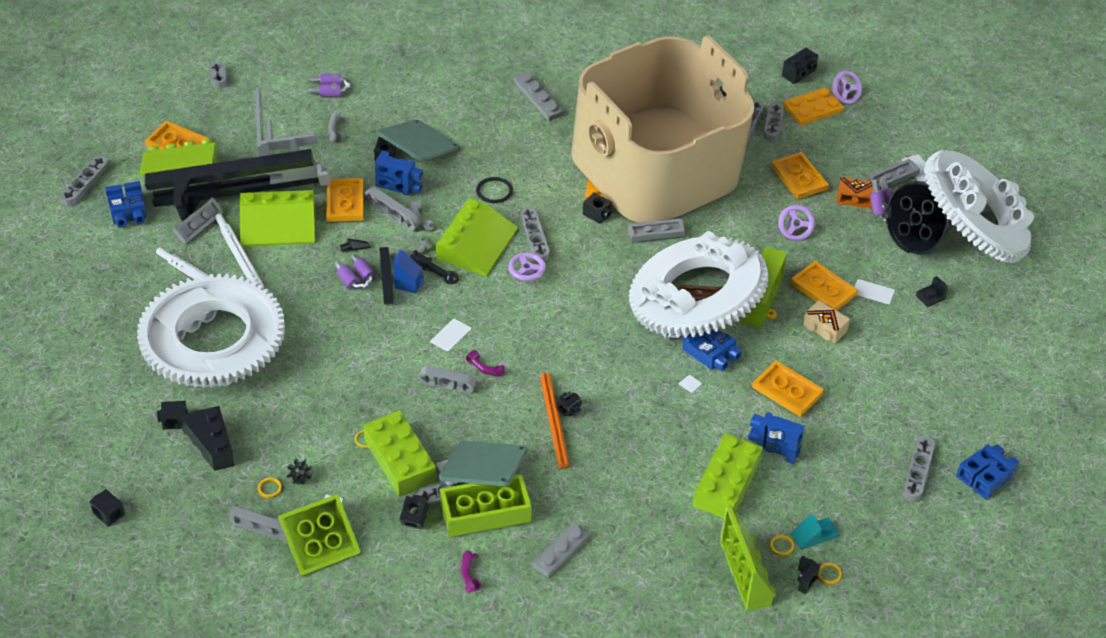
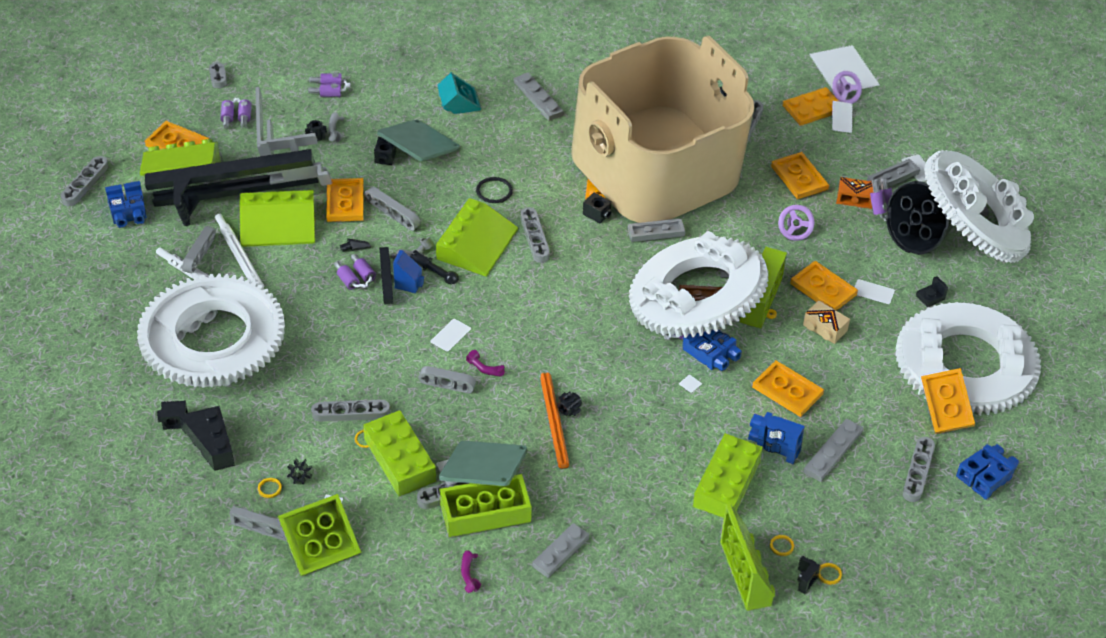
black brick [89,489,125,527] -> none
light grey plate [172,198,224,244] -> none
blue hips [375,150,423,196] -> none
black brick [399,495,429,529] -> none
light grey piece [410,201,435,231] -> none
lavender piece [508,252,546,281] -> none
light grey beam [764,103,784,141] -> none
black brick [782,47,819,84] -> none
teal slope [791,514,839,550] -> none
none -> light grey beam [182,226,216,274]
none -> medium lavender piece [220,98,252,128]
none -> black gear [305,120,327,141]
none -> light grey beam [311,399,390,422]
none -> teal slope [437,72,481,114]
none -> light grey plate [803,418,863,482]
none -> white sticker [809,45,880,91]
none -> white sticker [832,101,852,133]
none -> white piece [896,302,1041,415]
none -> light orange plate [921,368,975,434]

